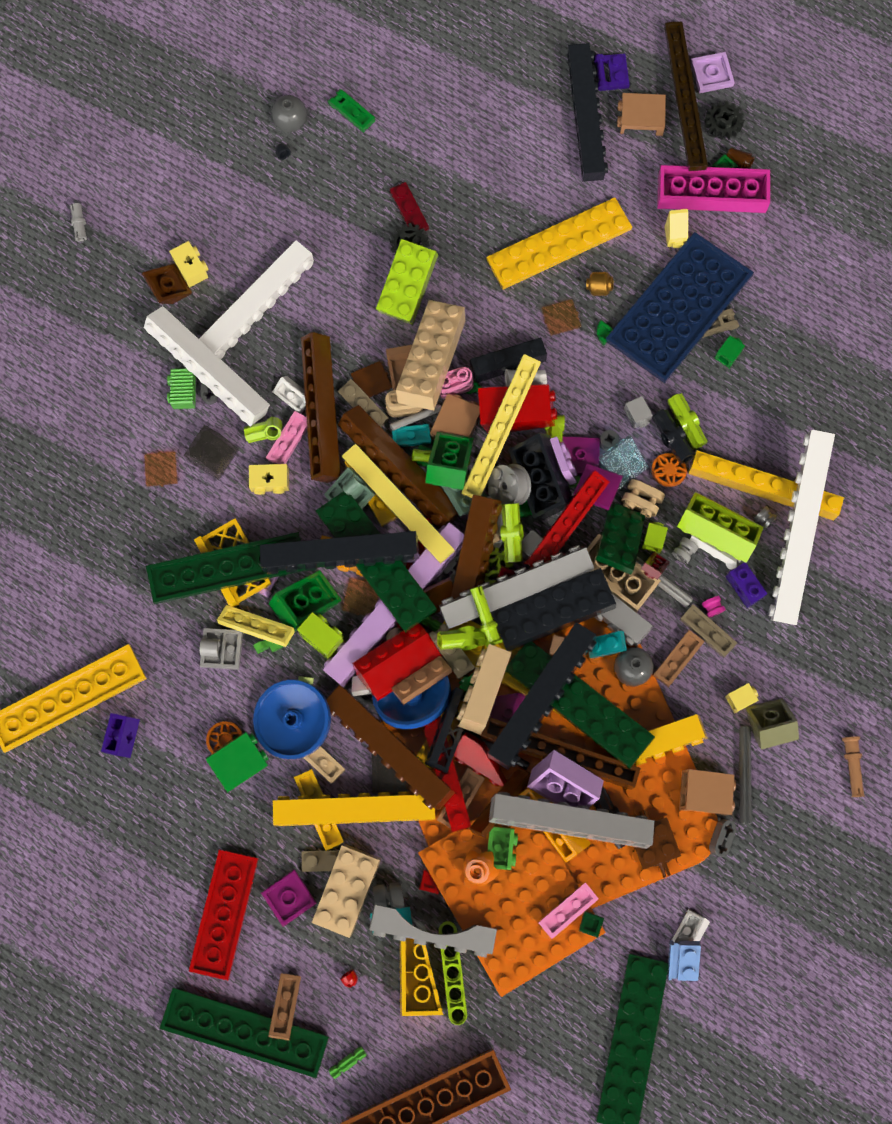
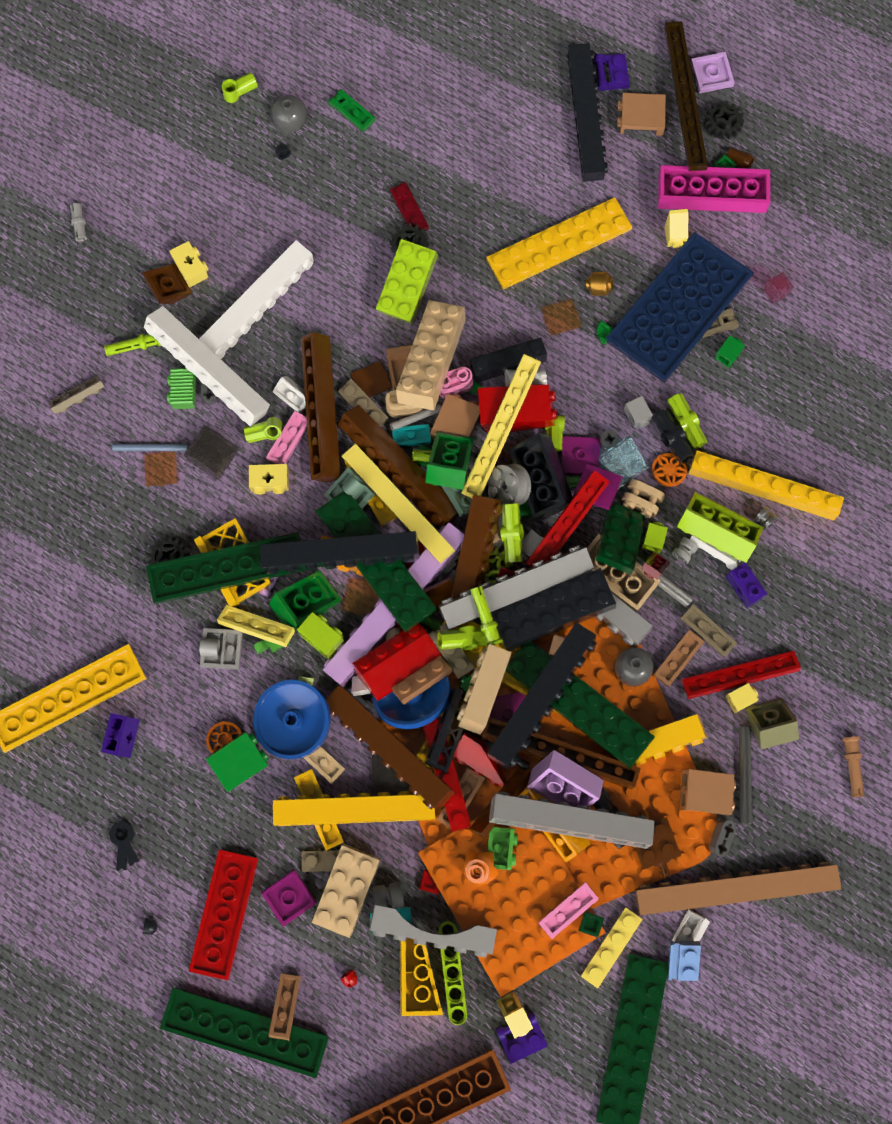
bright green axle [329,1046,367,1079] -> none
lavender plate [550,436,578,485] -> none
teal plate [589,631,627,659] -> none
dark pink wheel [702,596,726,618] -> none
white brick [768,430,835,625] -> none
none -> dark tan plate [49,375,104,414]
none -> lime pin [104,333,161,357]
none -> black piece [109,821,140,871]
none -> sand blue bar [112,444,188,452]
none -> black hinge [142,918,158,935]
none -> pearl dark grey gear [147,536,189,565]
none -> lime piece [222,73,258,103]
none -> dark purple plate [495,1011,548,1064]
none -> light yellow slope [496,991,533,1038]
none -> light yellow plate [581,907,643,988]
none -> medium nougat brick [634,861,842,915]
none -> red plate [681,651,801,700]
none -> clear pink brick [763,272,793,304]

